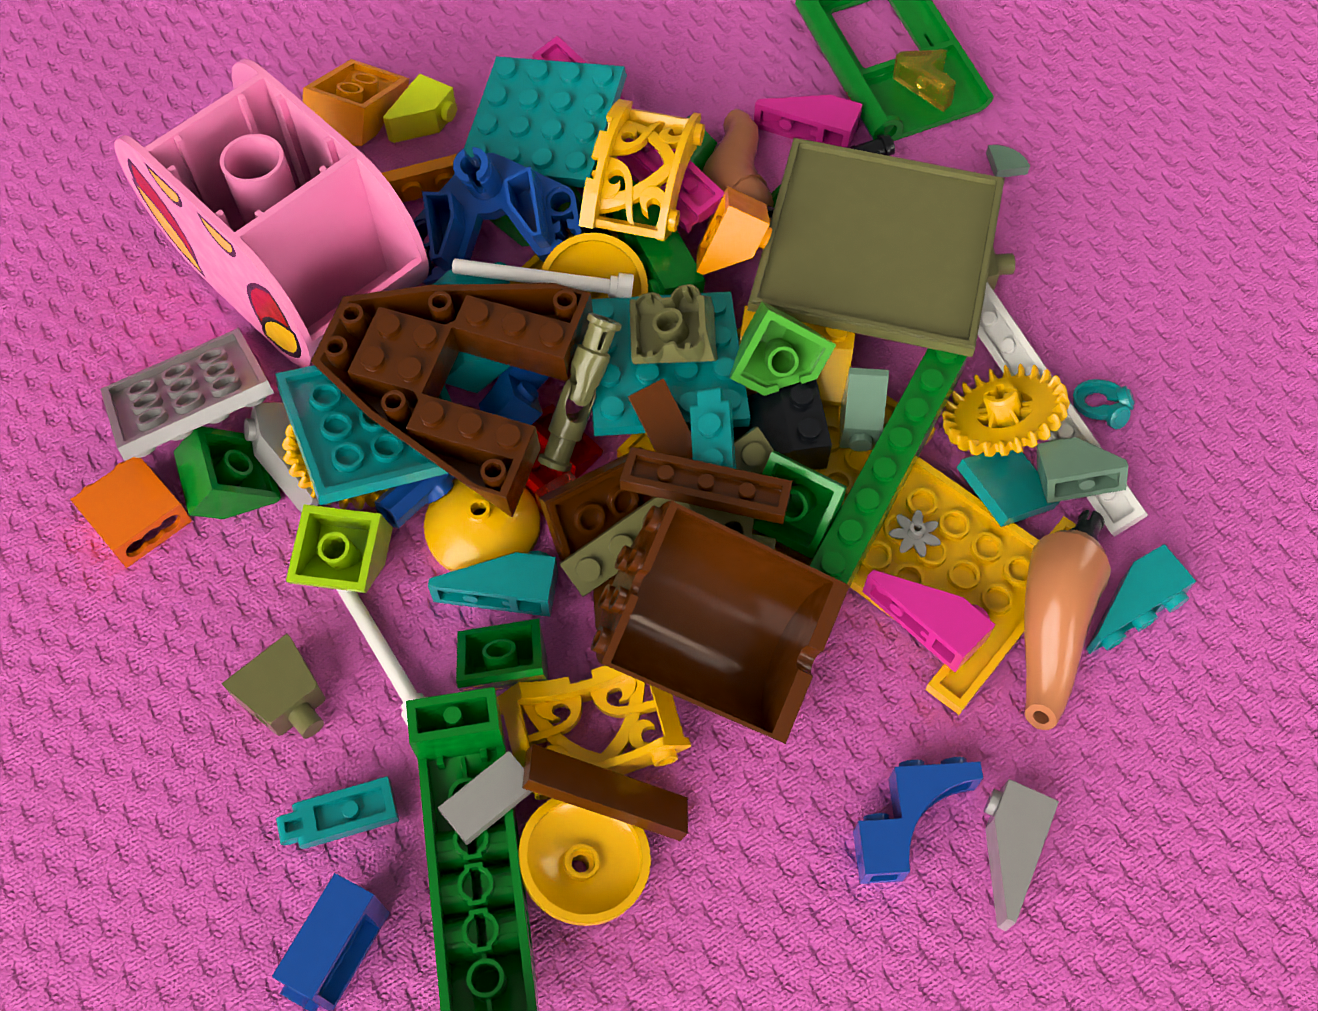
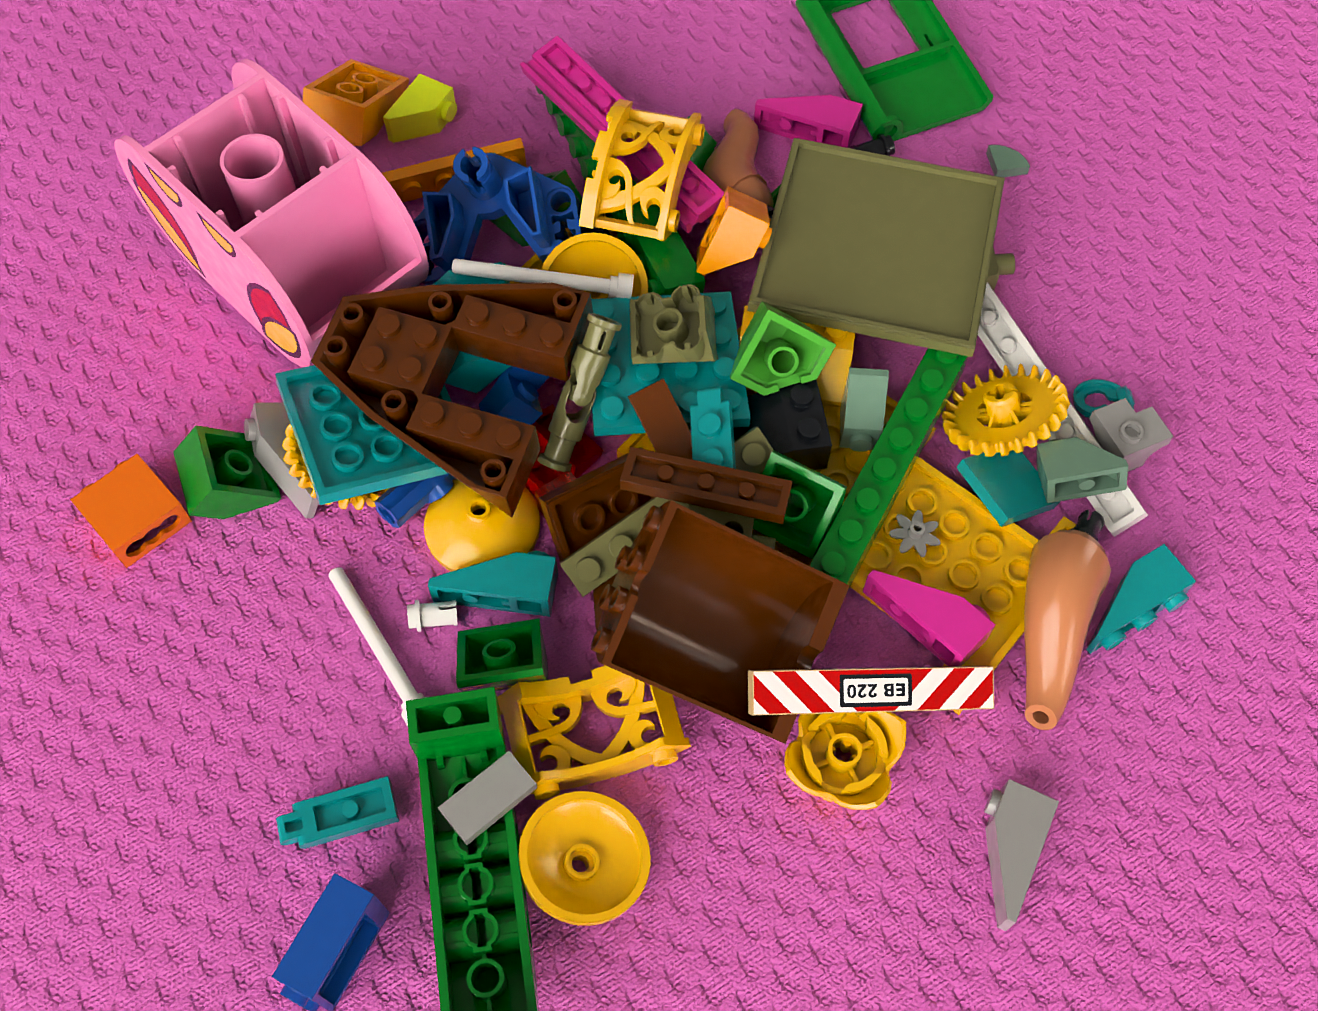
light grey plate [100,328,274,461] -> none
olive torso [221,633,326,739] -> none
lime slope [286,504,393,593] -> none
teal plate [464,56,627,188] -> none
reddish brown tile [522,744,688,841] -> none
blue arch [853,757,983,884] -> none
clear yellow slope [893,49,956,112] -> none
none -> white pin [407,600,458,632]
none -> tile [748,666,994,715]
none -> yellow brick [784,712,906,810]
none -> light grey brick [1089,398,1174,472]

